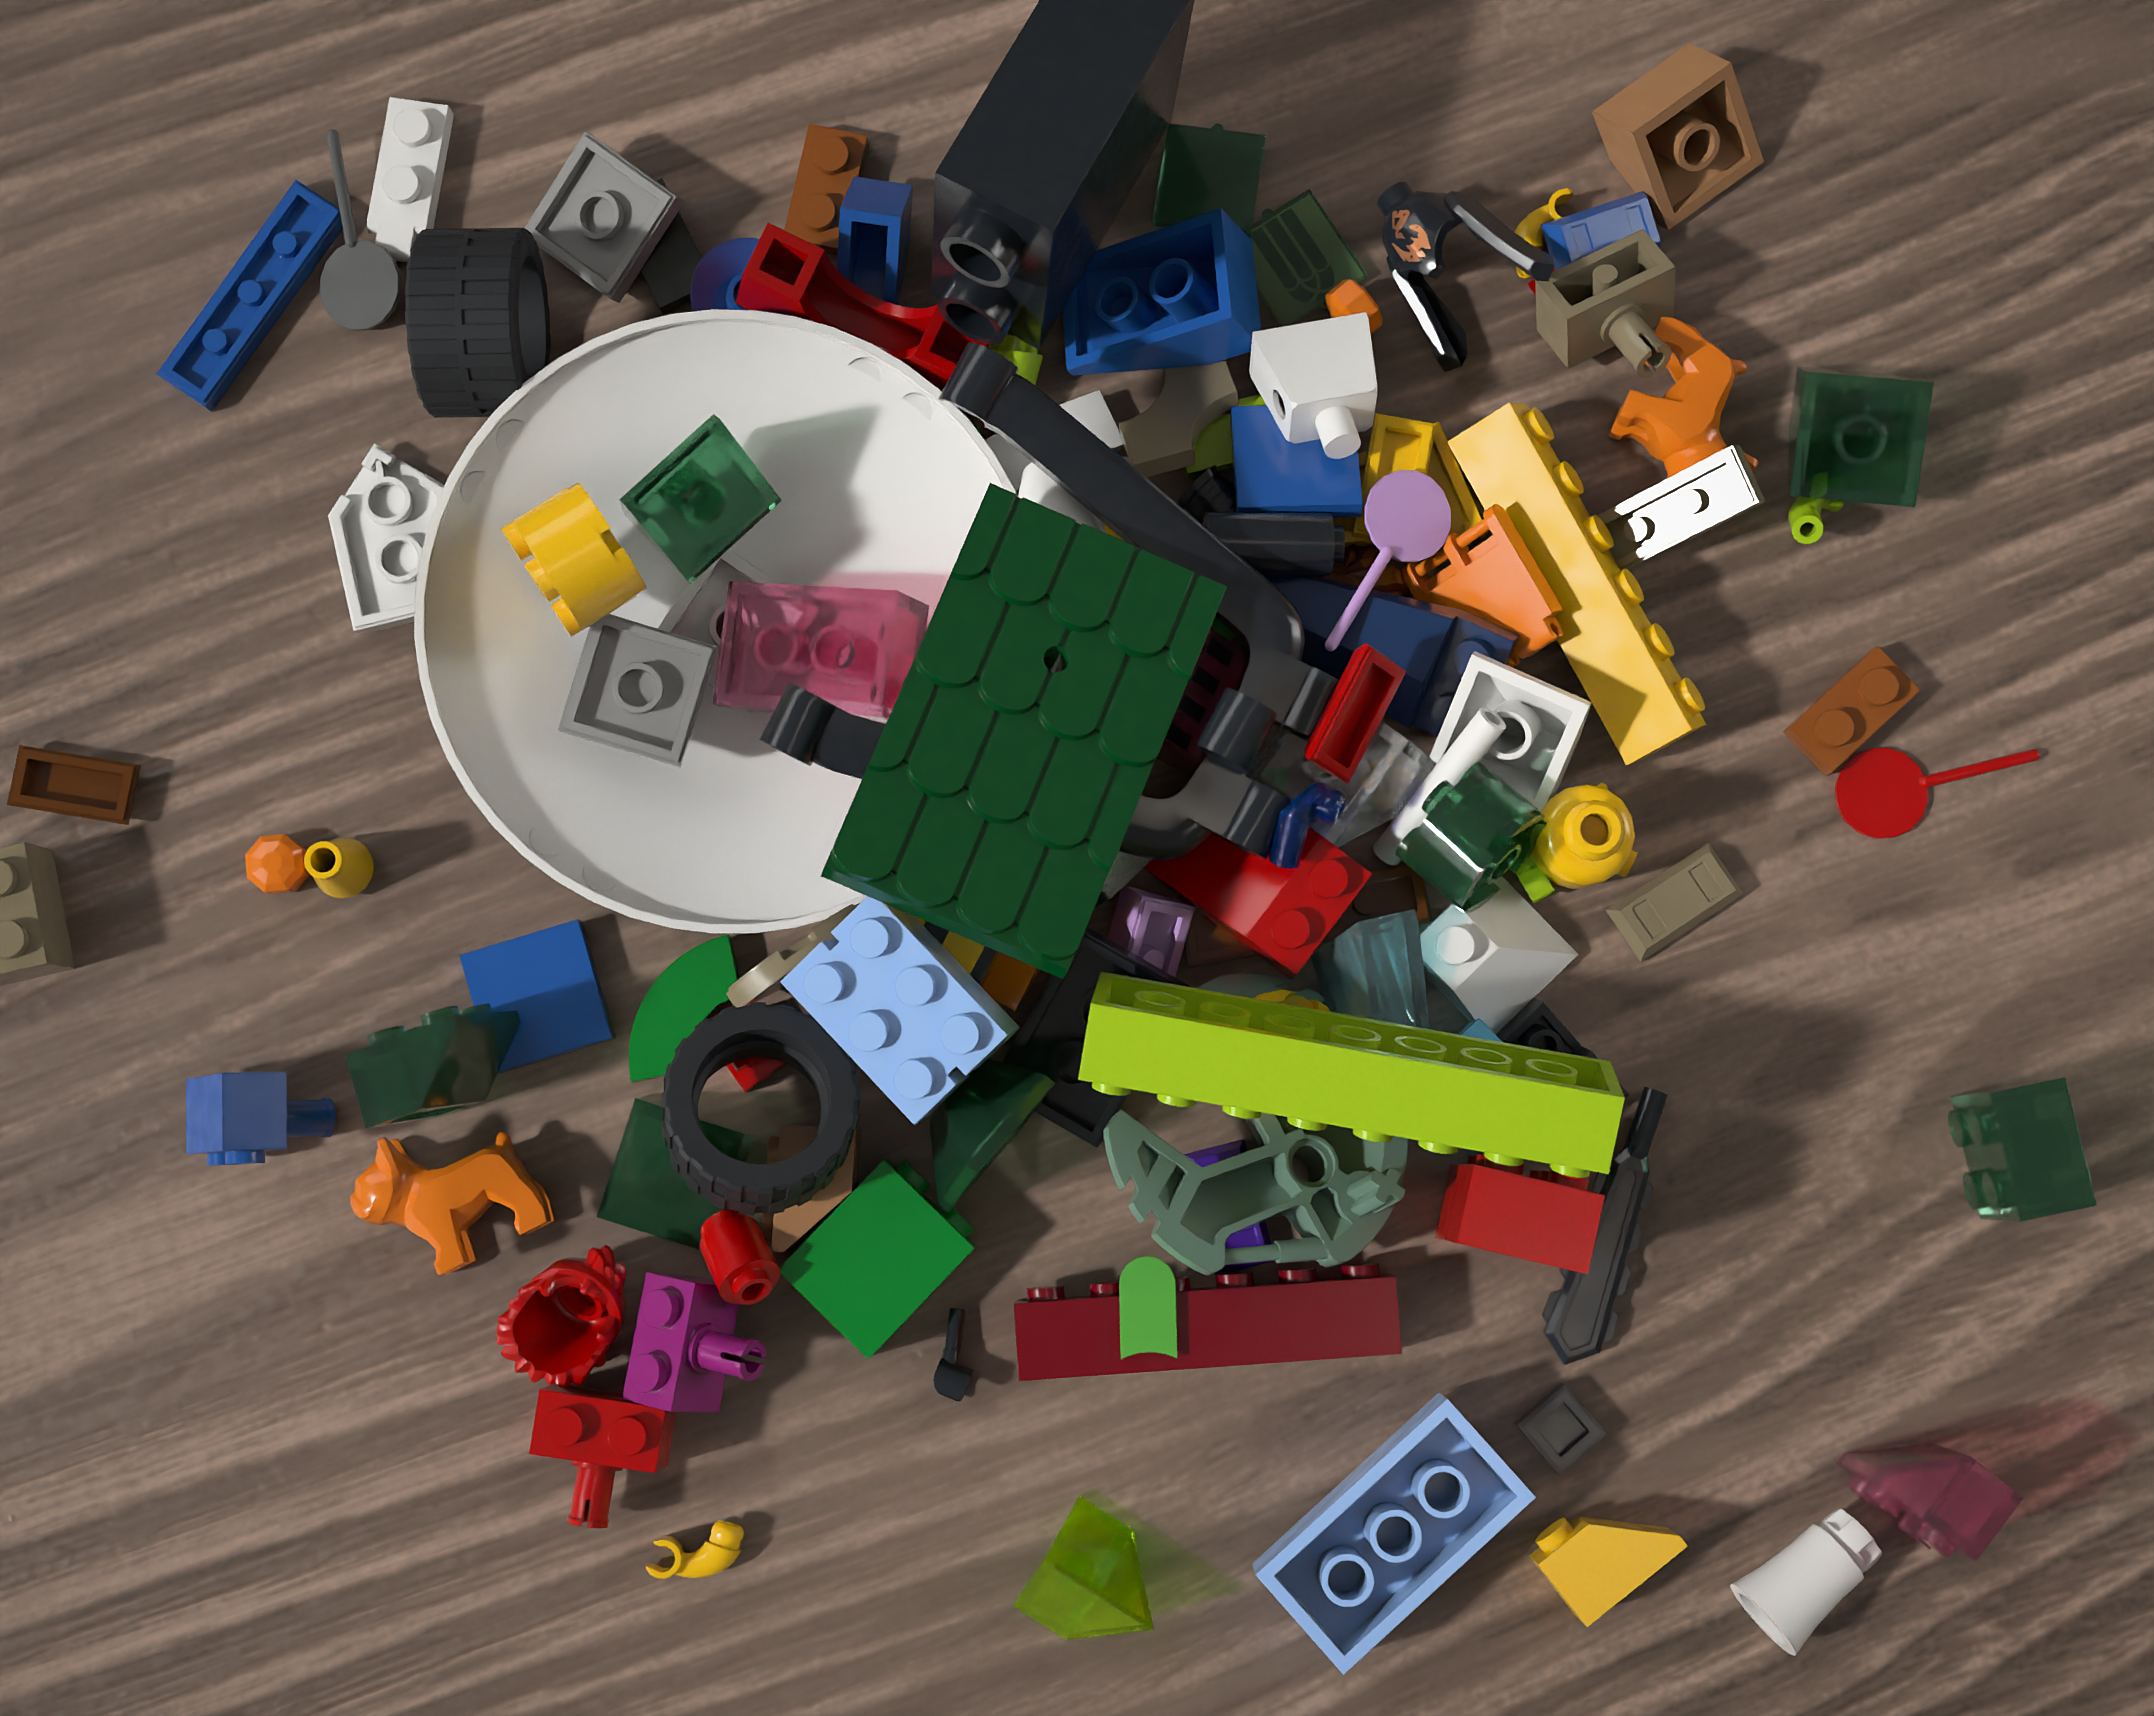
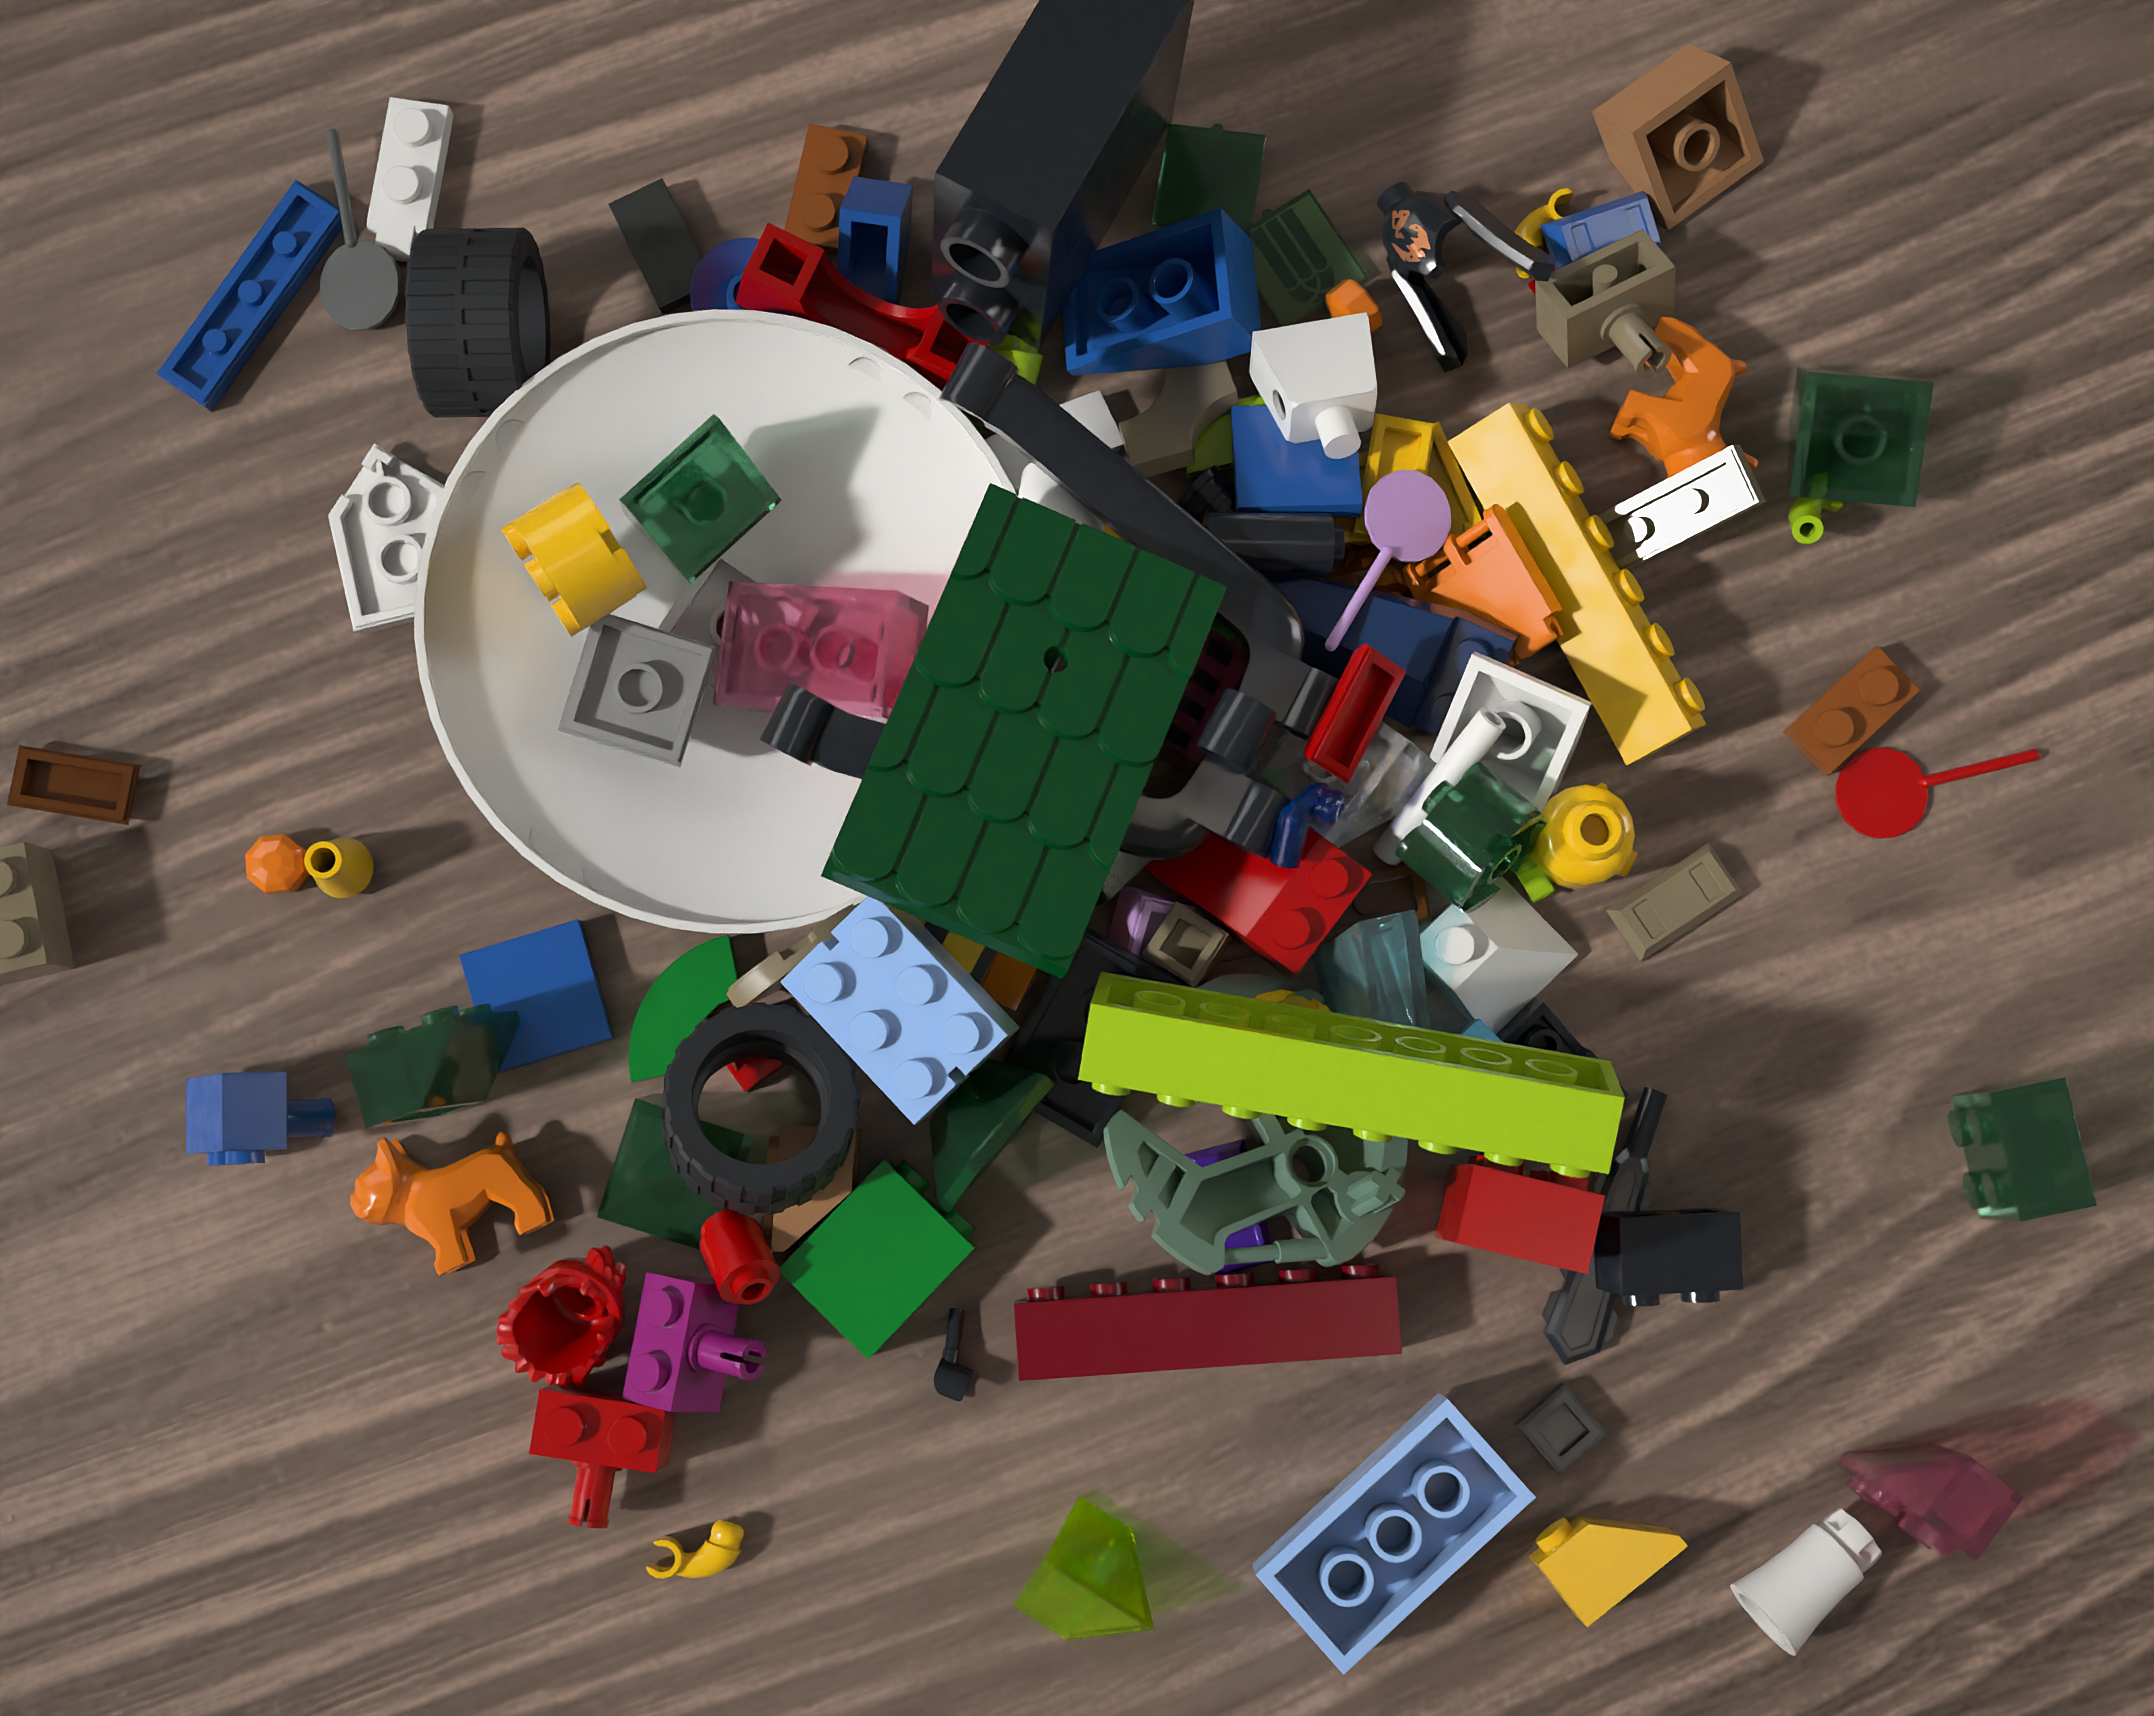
light grey tile [525,131,685,303] -> none
bright green piece [1119,1256,1177,1359] -> none
none -> dark tan slope [1142,901,1233,988]
none -> black brick [1596,1207,1743,1306]

